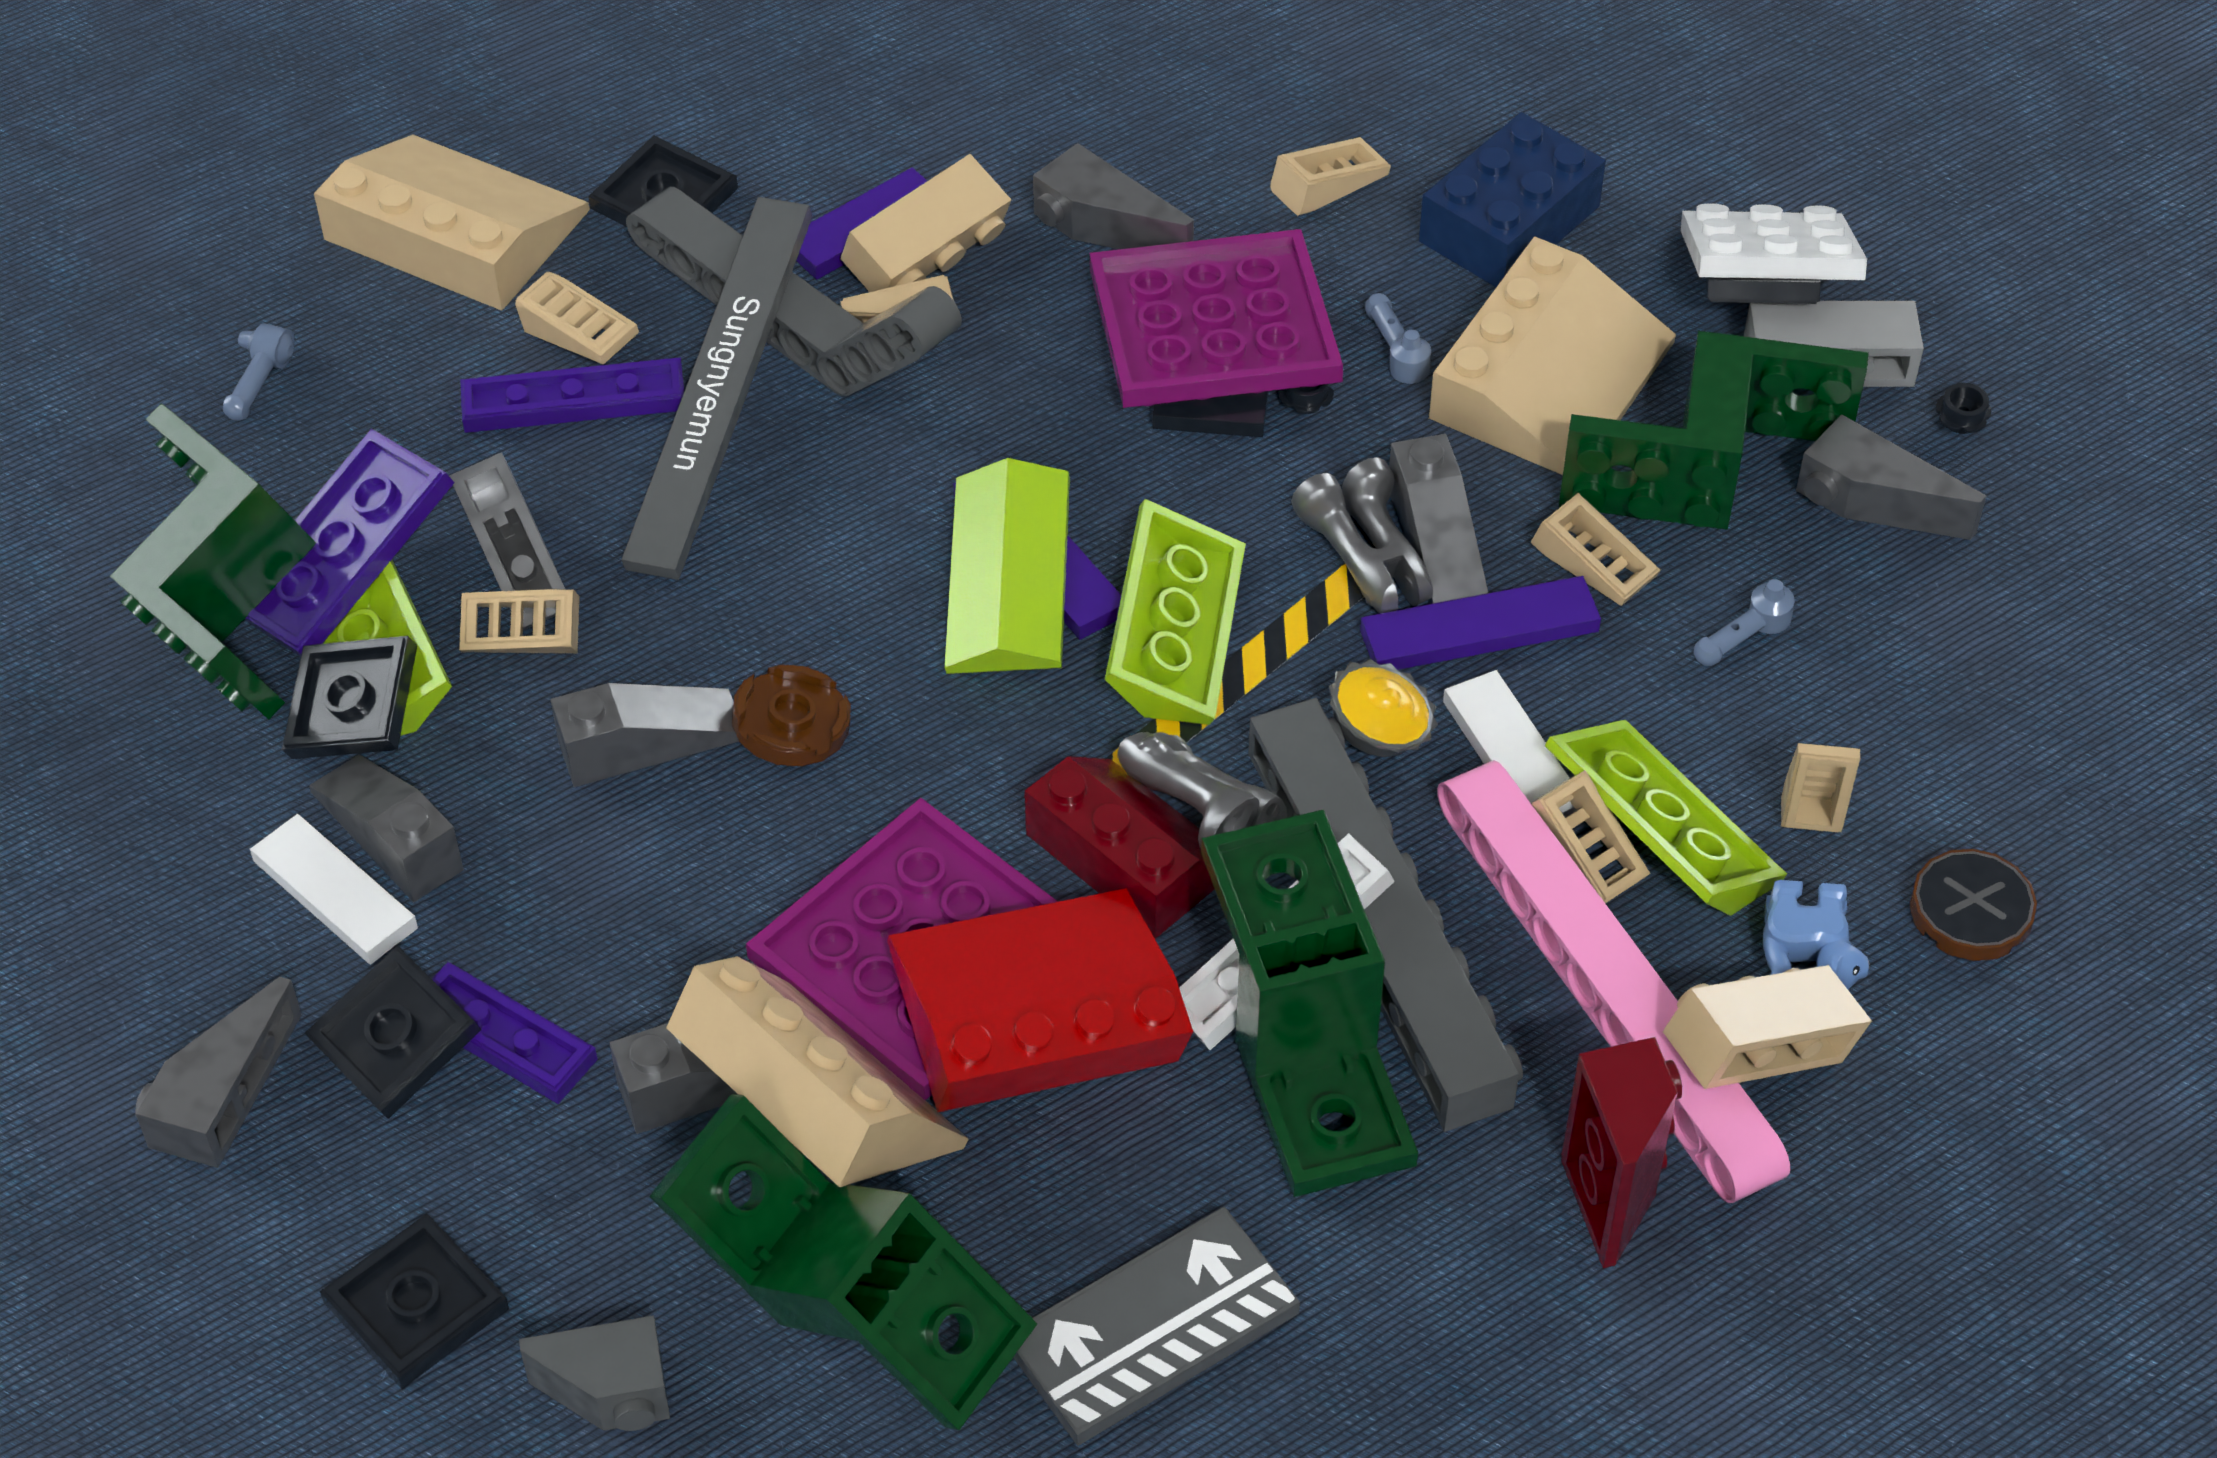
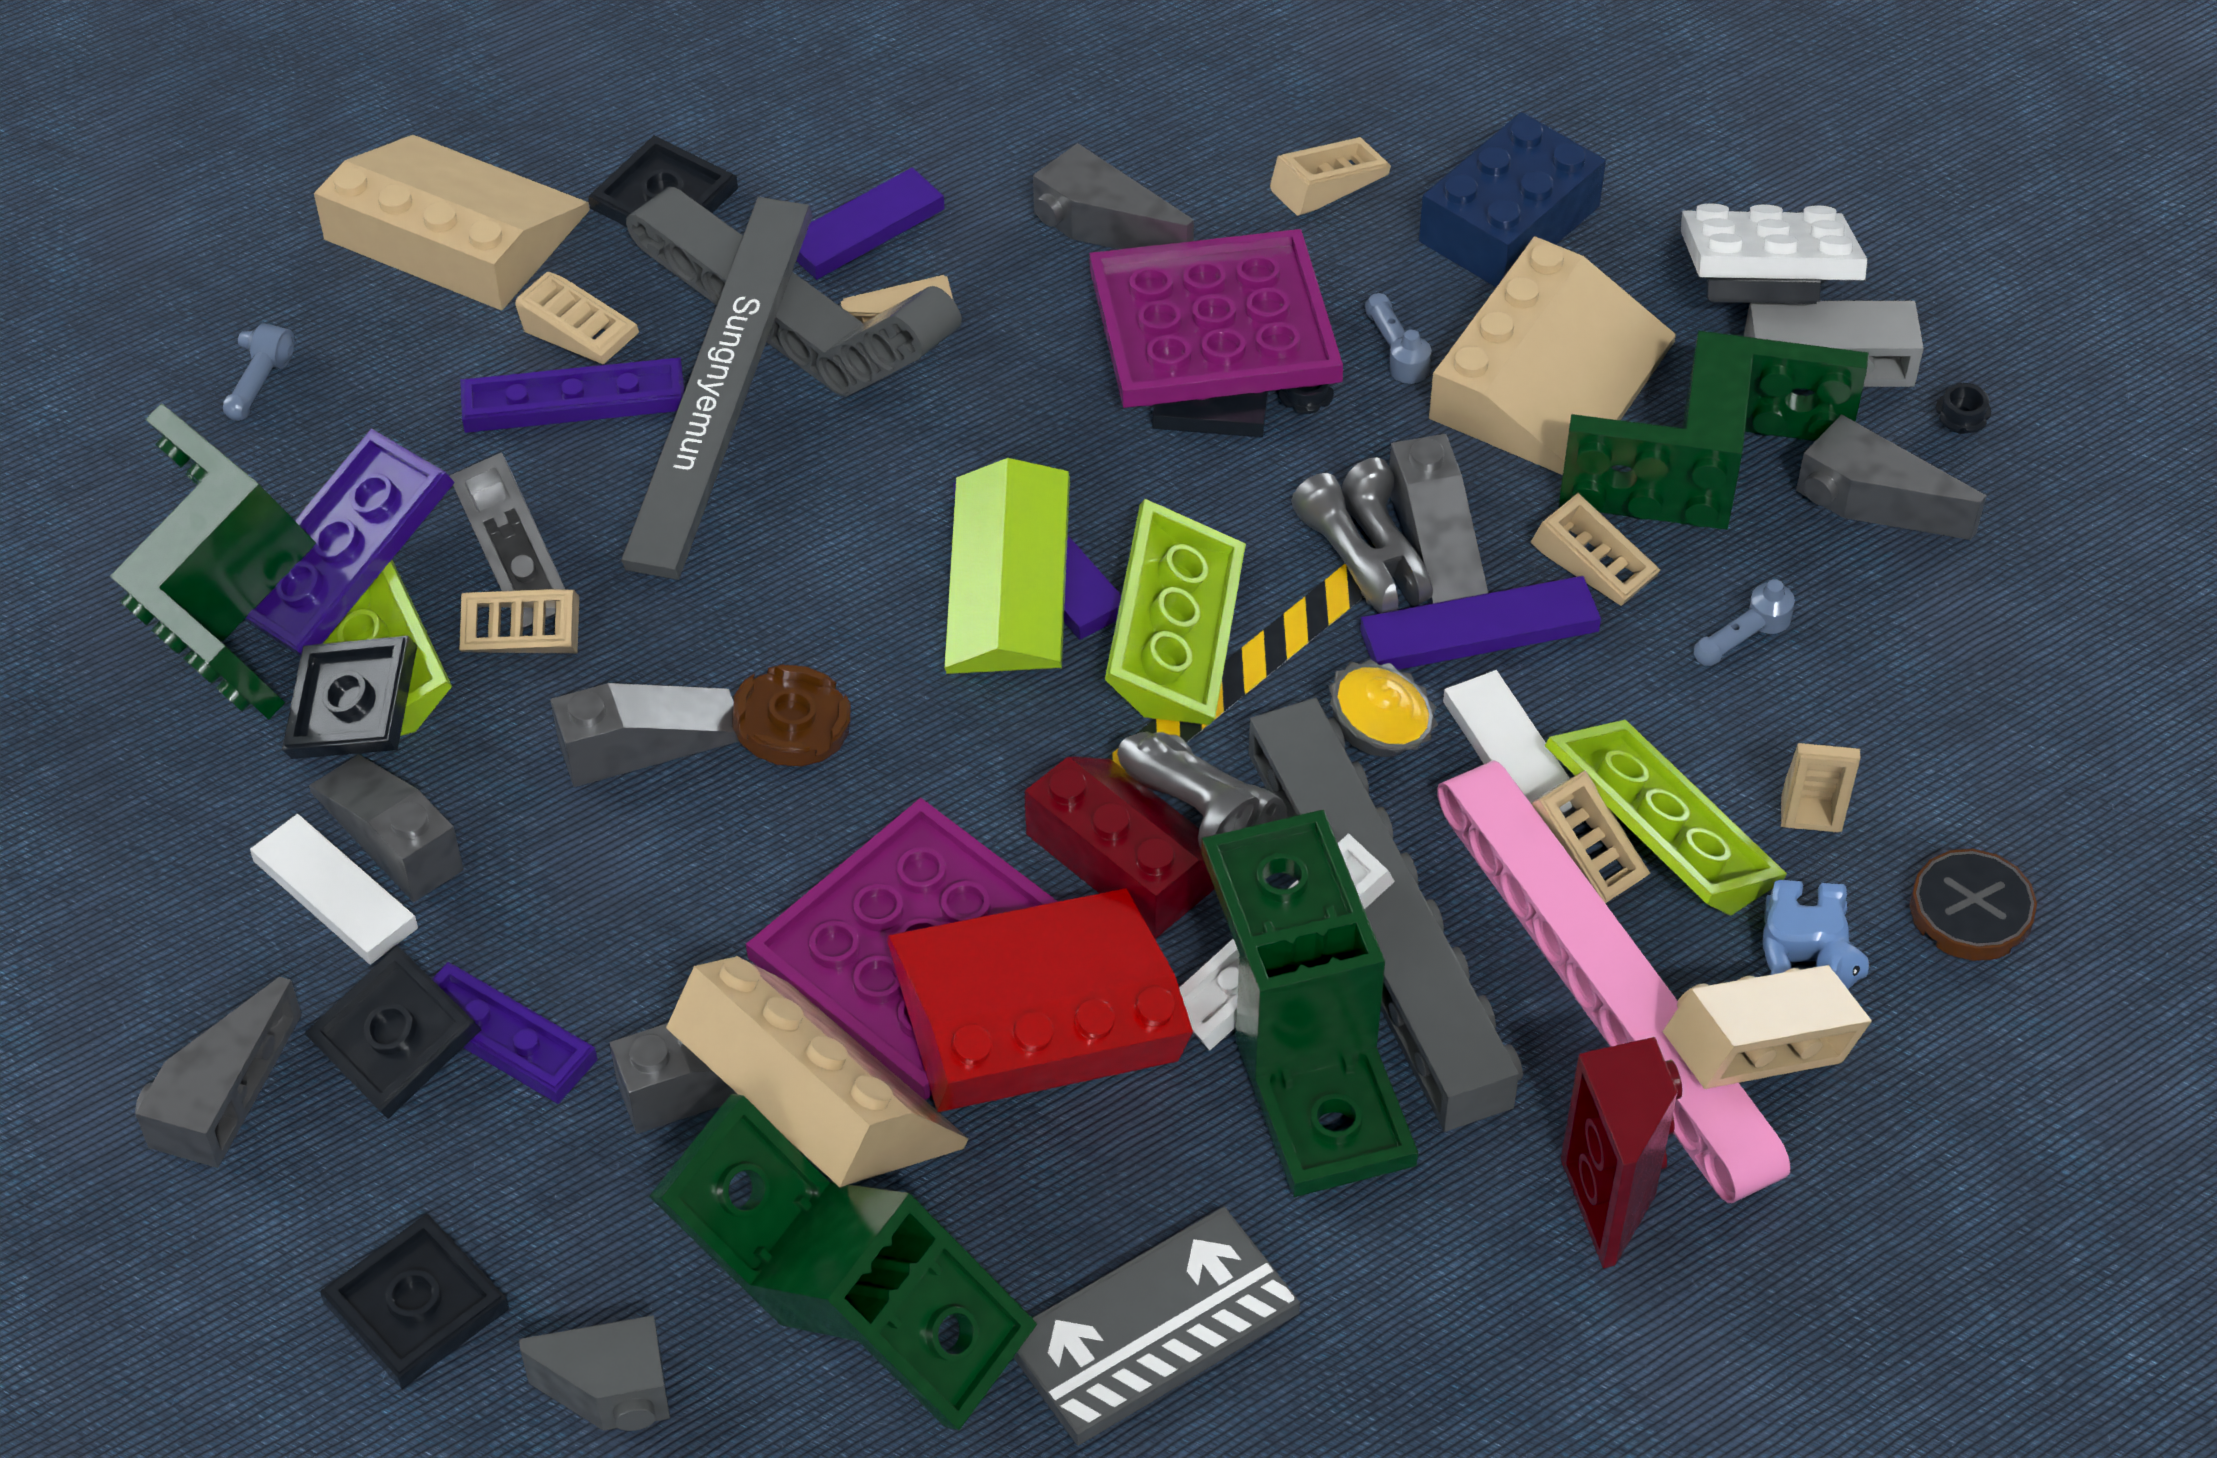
tan brick [840,154,1011,292] -> none

